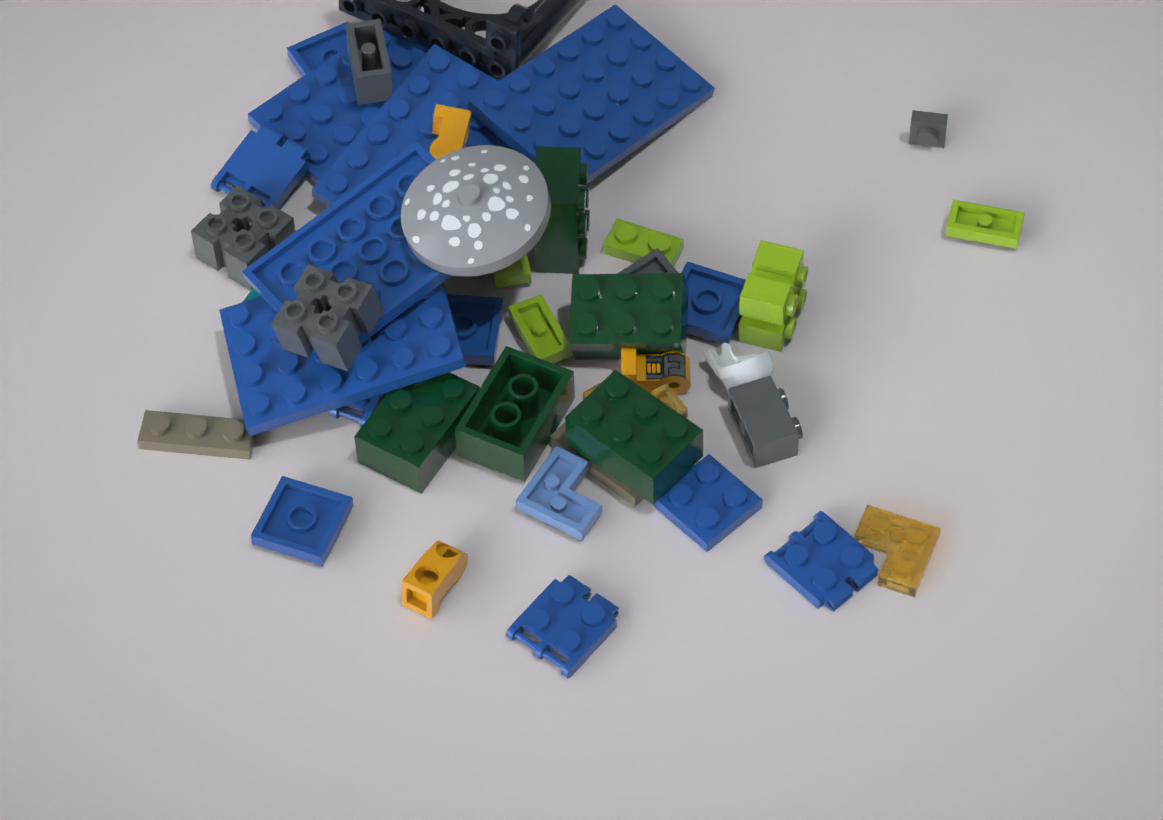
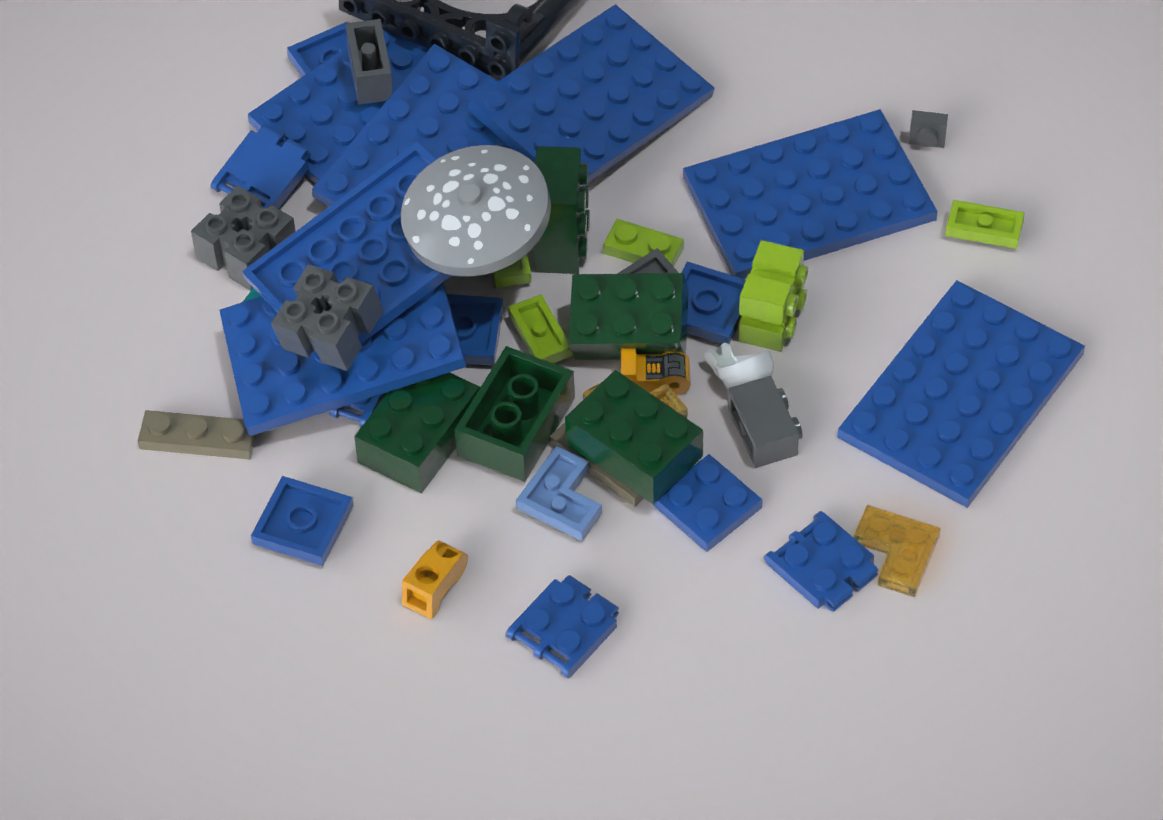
light orange leg [430,104,471,160] -> none
none -> blue plate [683,109,938,279]
none -> blue plate [837,280,1085,508]

